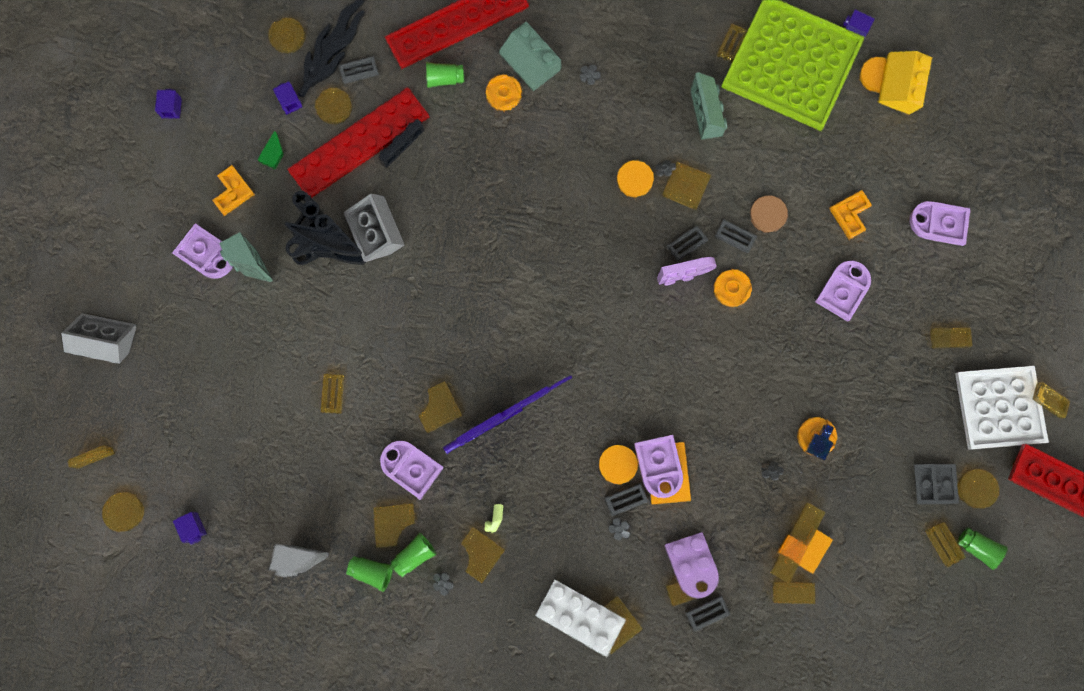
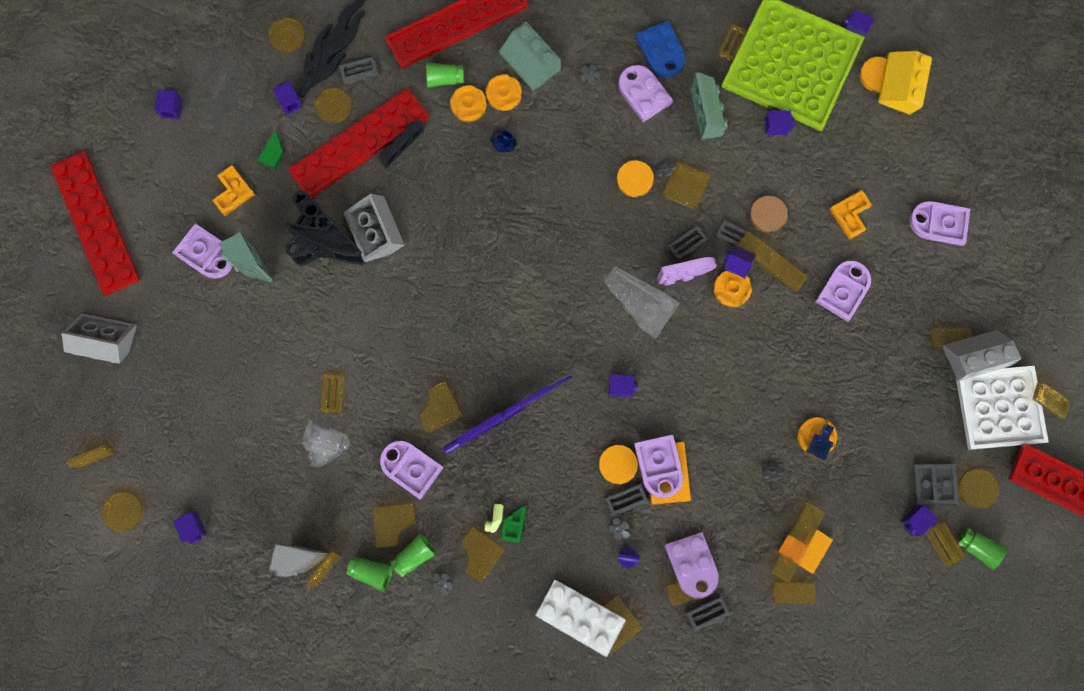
none -> red plate [50,151,141,296]
none -> clear wedge [303,420,350,469]
none -> clear yellow tile [306,552,342,588]
none -> light orange tile [450,85,487,122]
none -> clear blue plate [490,129,517,153]
none -> green tile [500,506,527,543]
none -> clear wedge [604,266,680,338]
none -> dark purple brick [608,374,637,398]
none -> dark purple plate [618,548,639,568]
none -> lavender plate [619,65,673,122]
none -> blue plate [635,21,685,77]
none -> dark purple brick [724,246,756,279]
none -> clear yellow tile [737,231,808,293]
none -> dark purple brick [765,110,794,135]
none -> dark purple brick [901,505,939,536]
none -> light grey slope [942,330,1021,381]

